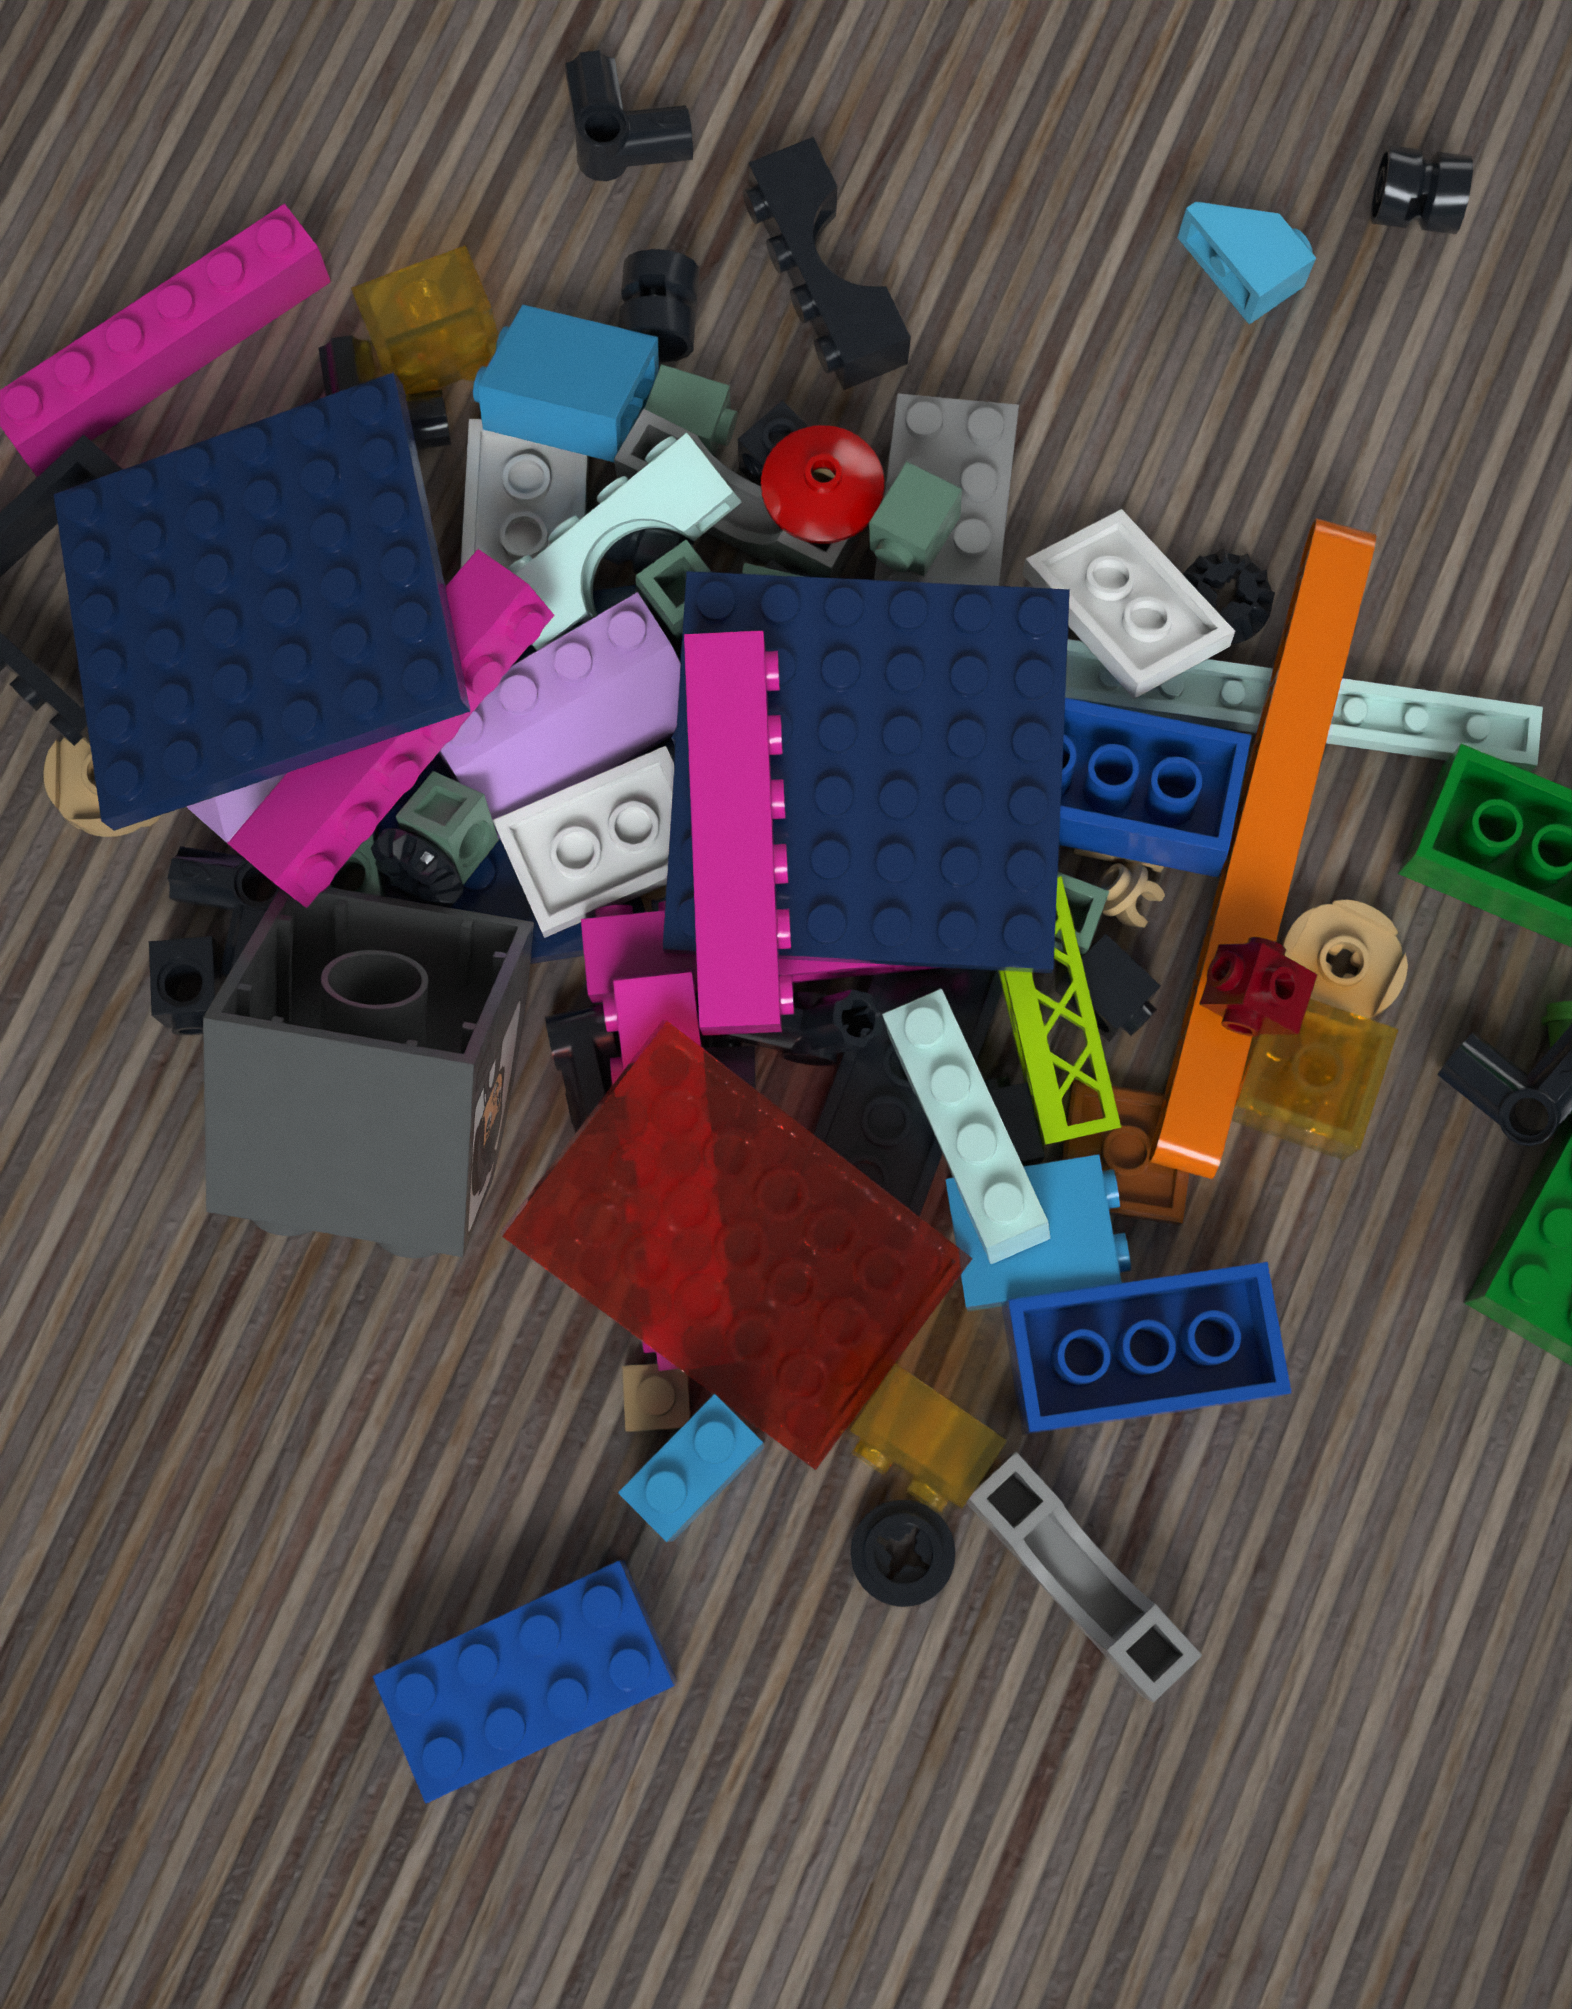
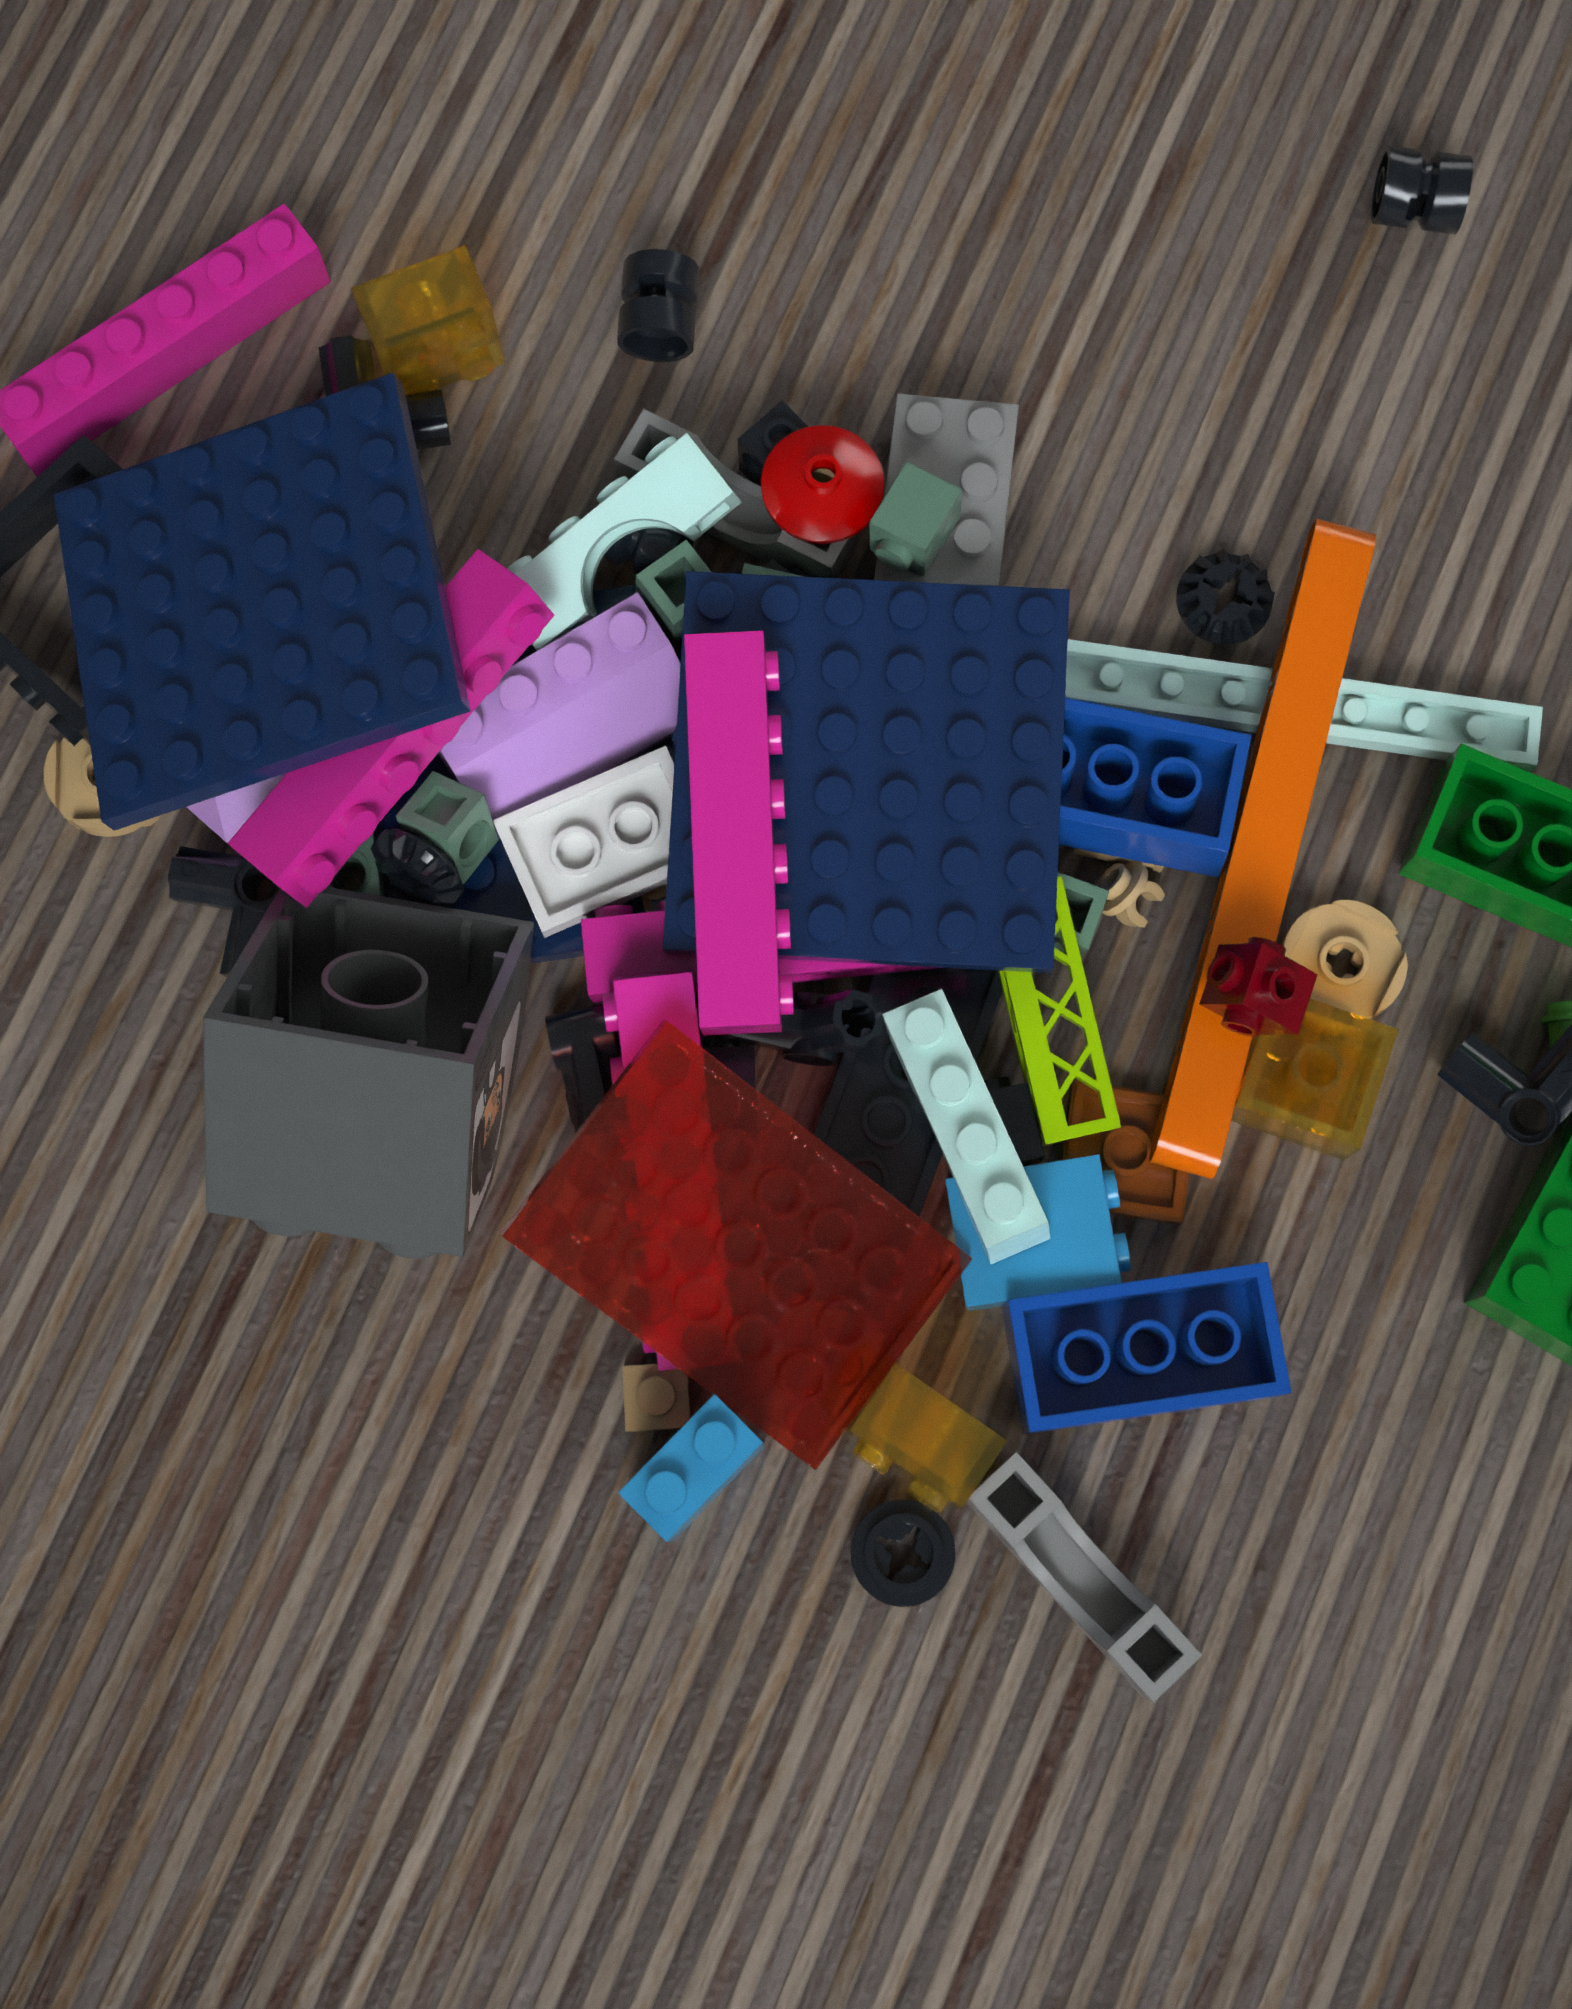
black brick [149,936,227,1035] -> none
blue brick [372,1560,678,1804] -> none
white plate [461,419,590,569] -> none
dark azure brick [473,304,659,463] -> none
black piece [565,50,693,182] -> none
sand green brick [645,364,738,457] -> none
black arch [743,137,911,391] -> none
white plate [1022,509,1235,699] -> none
black brick [1055,934,1161,1042] -> none
medium azure slope [1177,202,1316,324] -> none

